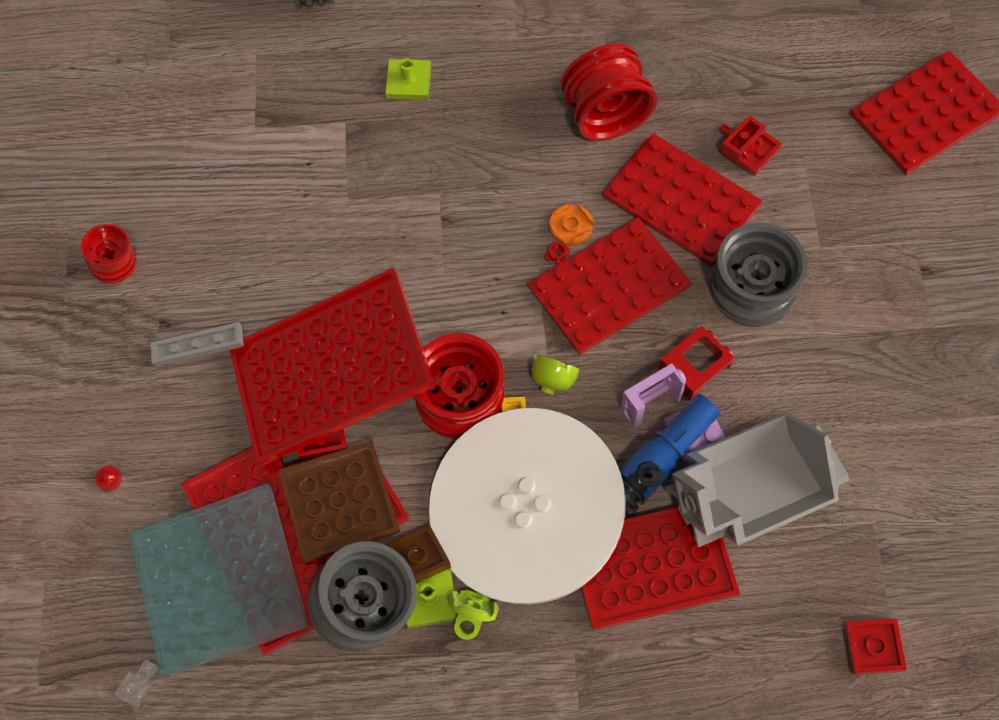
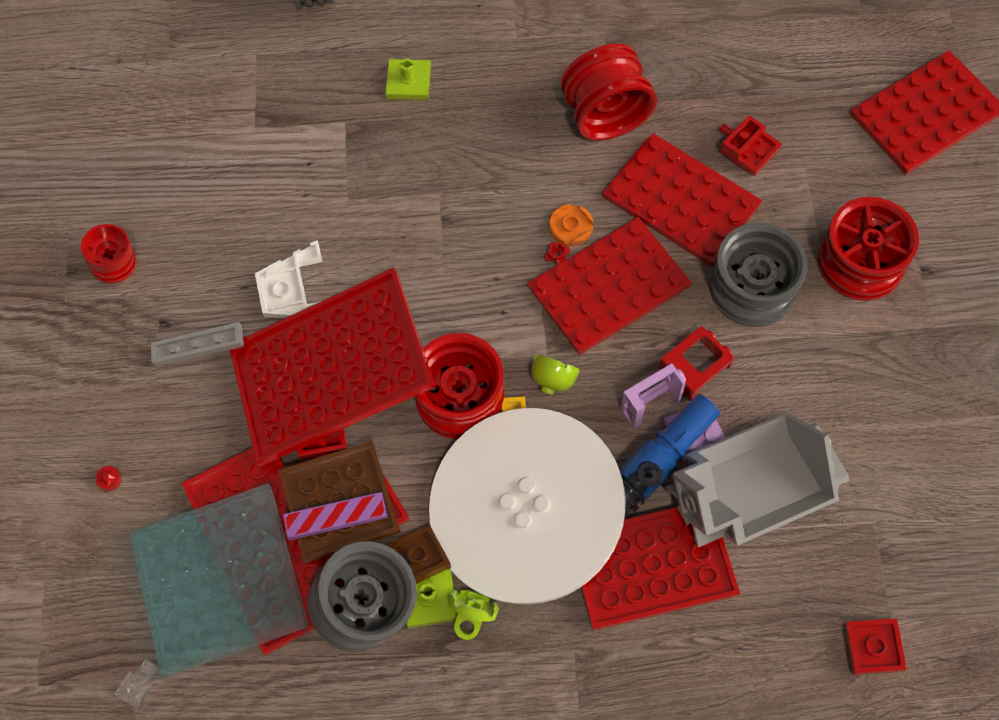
none -> white wing [255,240,323,318]
none -> medium lavender tile [283,492,387,540]
none -> red wheel [818,197,919,301]

